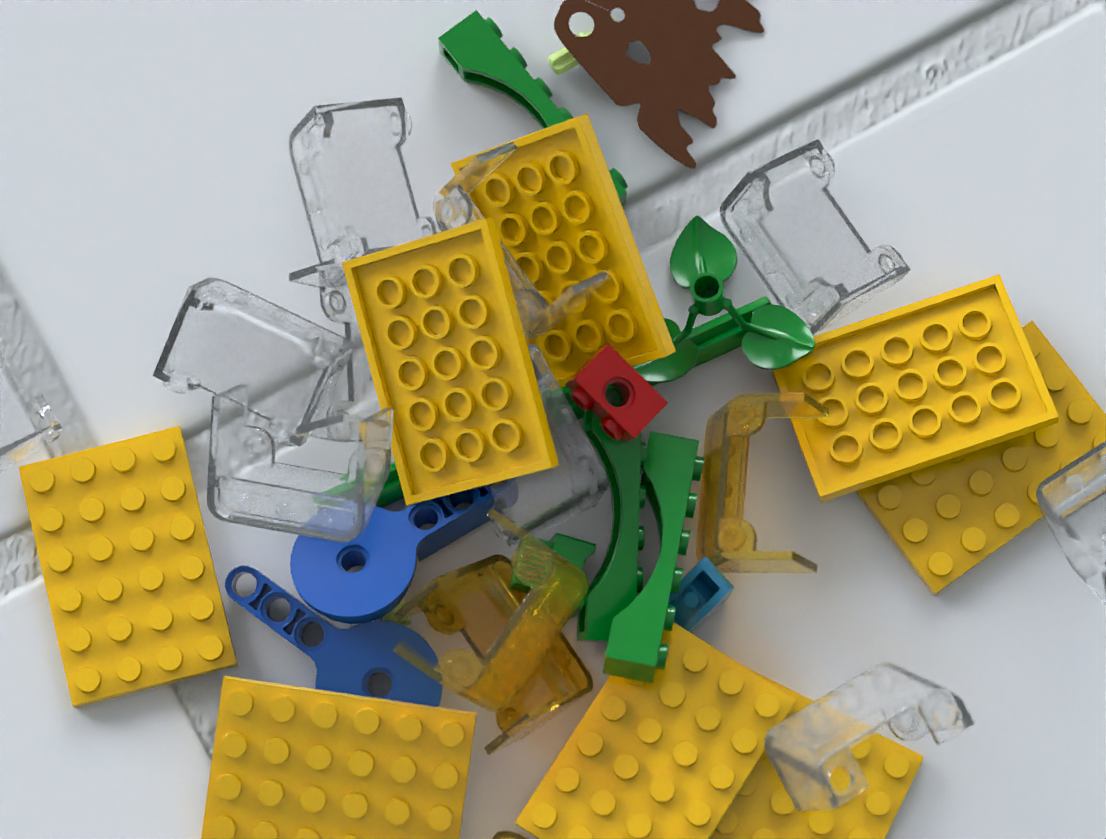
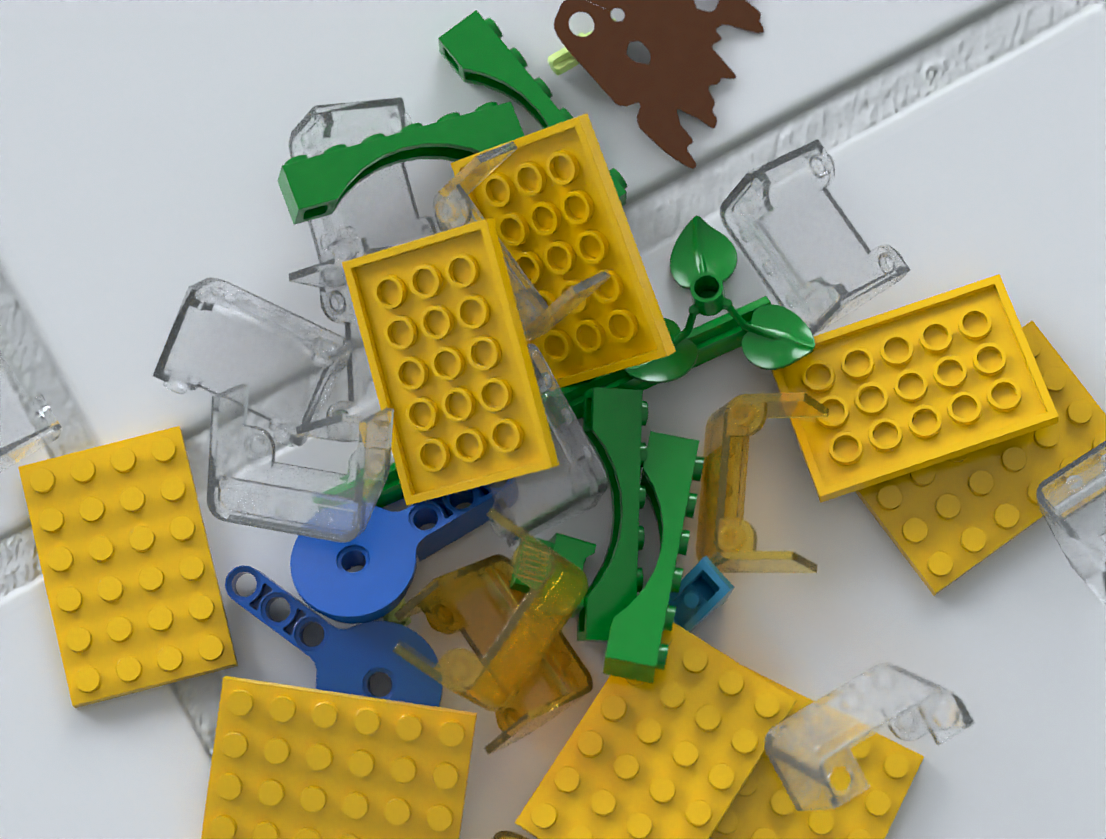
red brick [565,343,668,443] -> none
none -> green arch [278,101,525,225]

